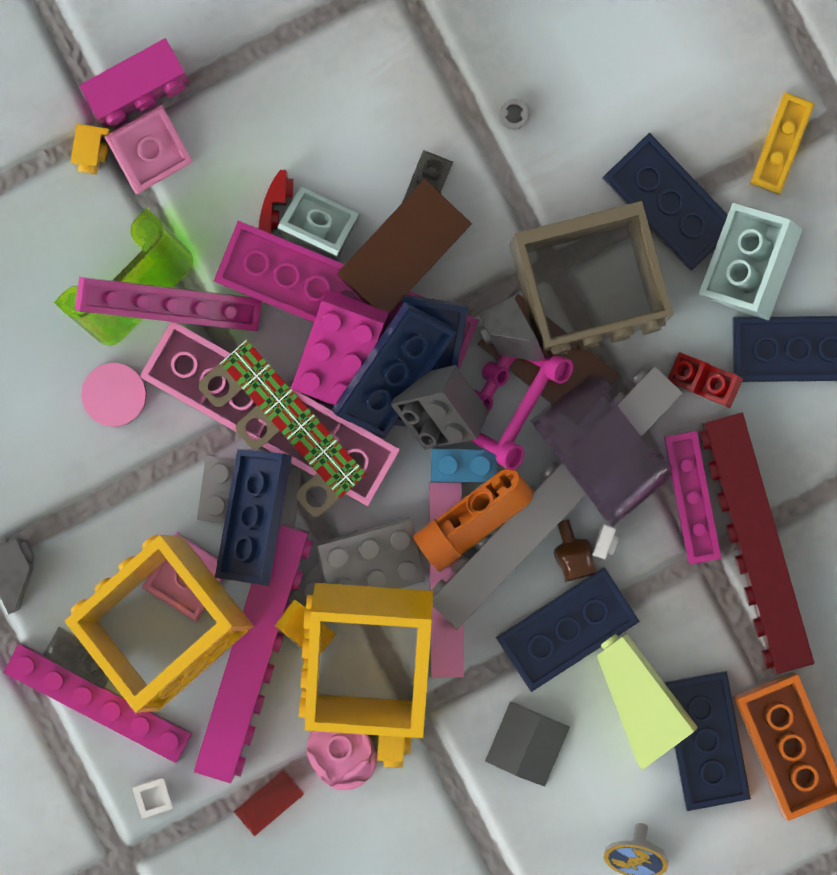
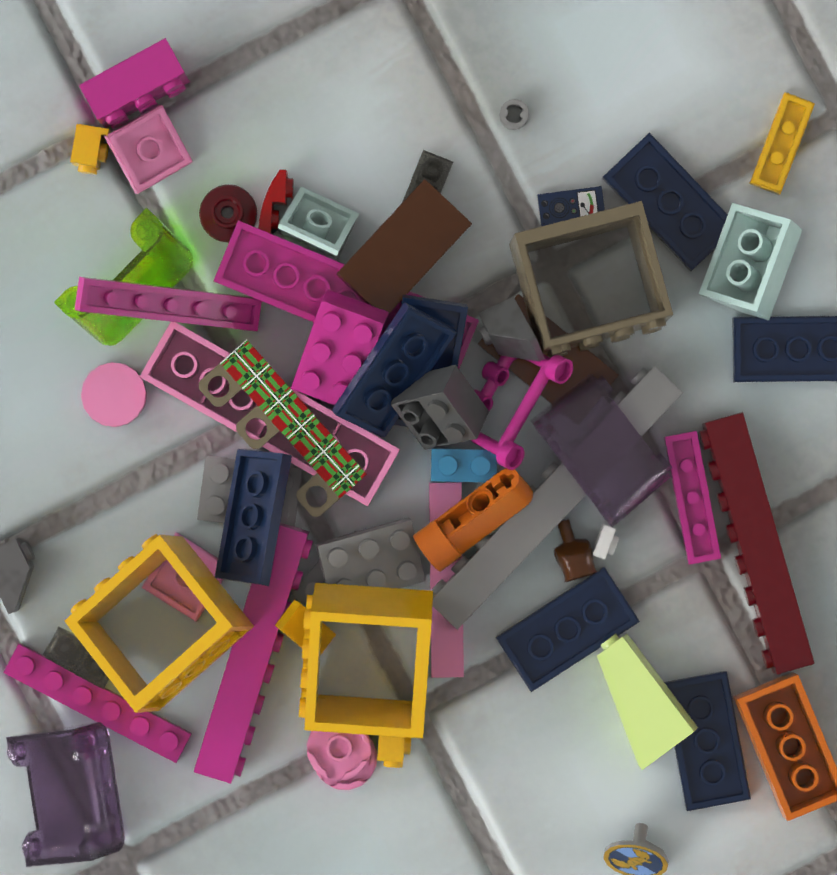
white plate [132,777,174,819] -> none
clear red tile [234,769,304,836] -> none
dark grey slope [485,701,570,787] -> none
red slope [668,352,743,408] -> none
none -> clear purple windscreen [6,722,125,867]
none -> dark red piece [199,185,257,243]
none -> tile [537,186,605,226]

